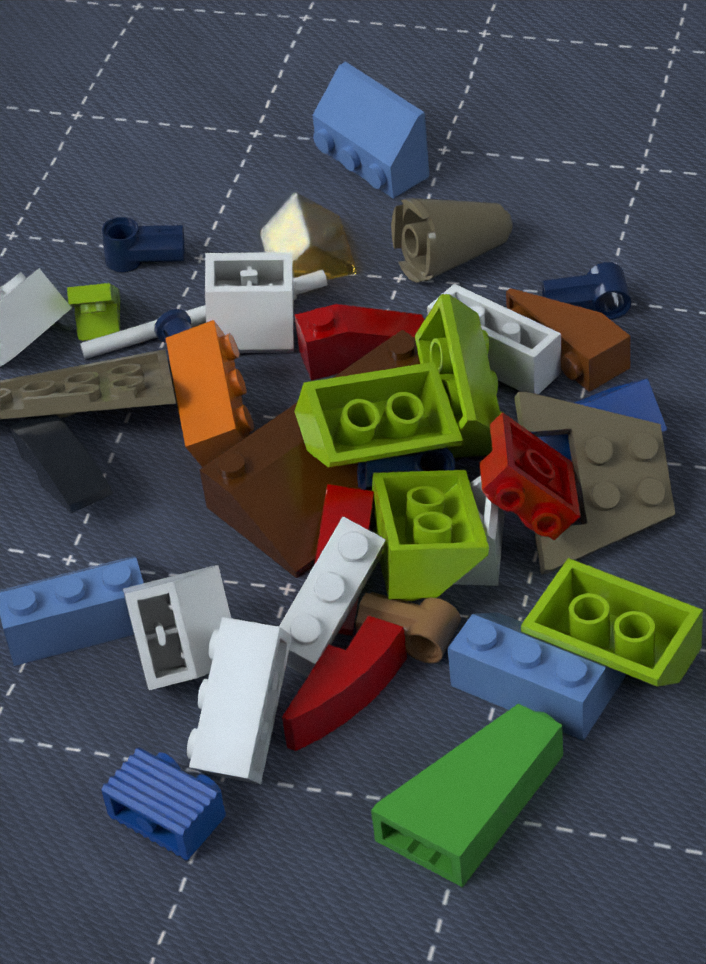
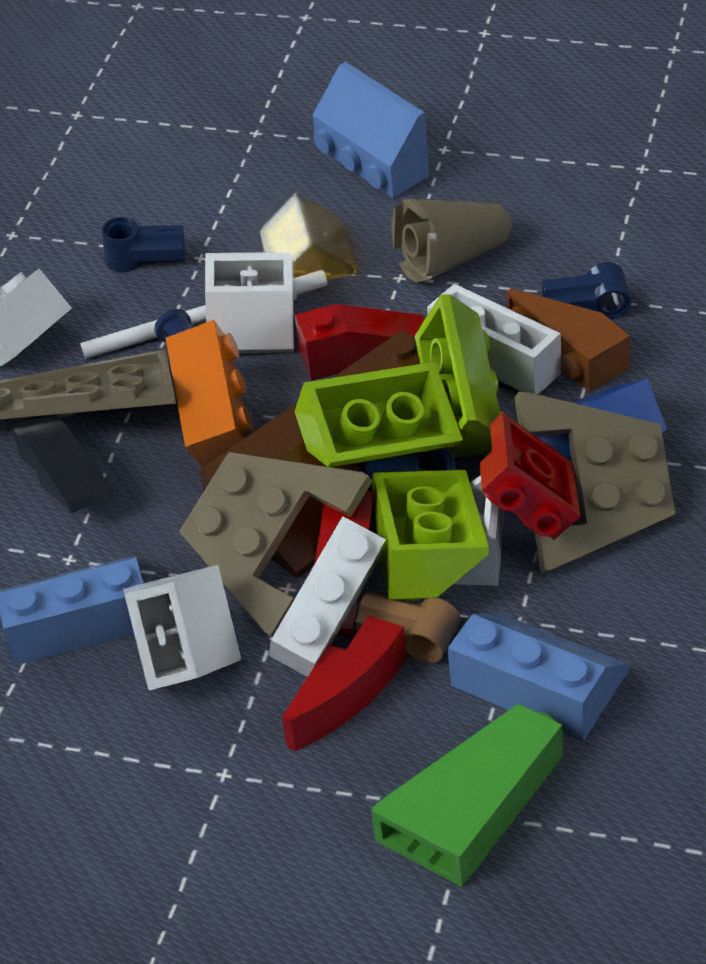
lime slope [67,283,120,341] -> none
blue brick [101,748,226,860] -> none
white brick [187,617,292,784] -> none
lime slope [521,558,703,687] -> none
none -> dark tan wing [179,452,373,638]

